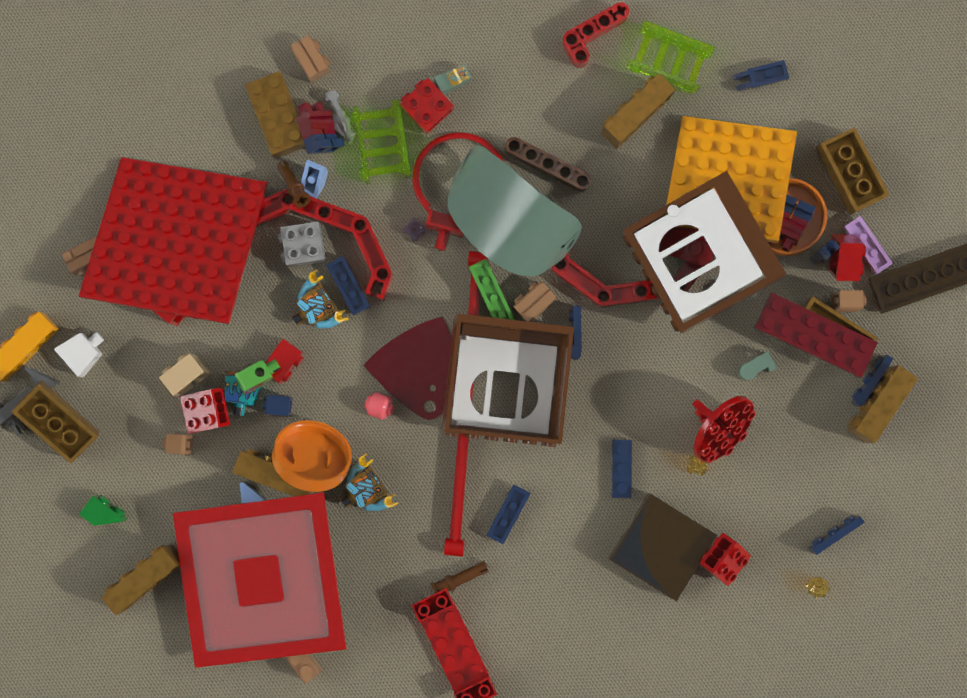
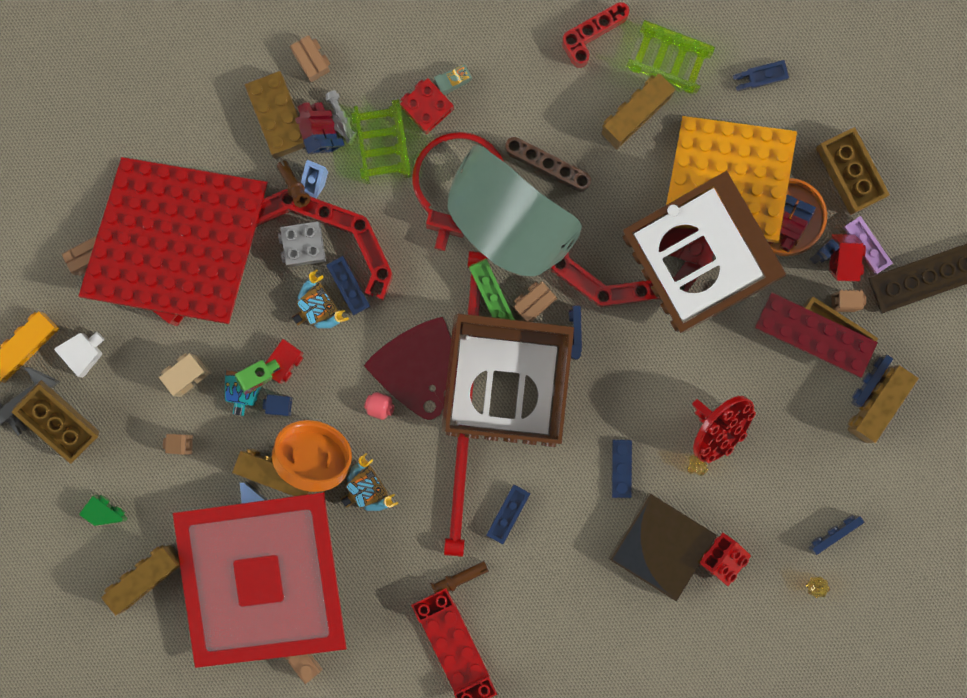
brick [180,388,230,434] -> none
clear purple plate [403,218,426,241] -> none
sand green leg [738,351,777,381] -> none

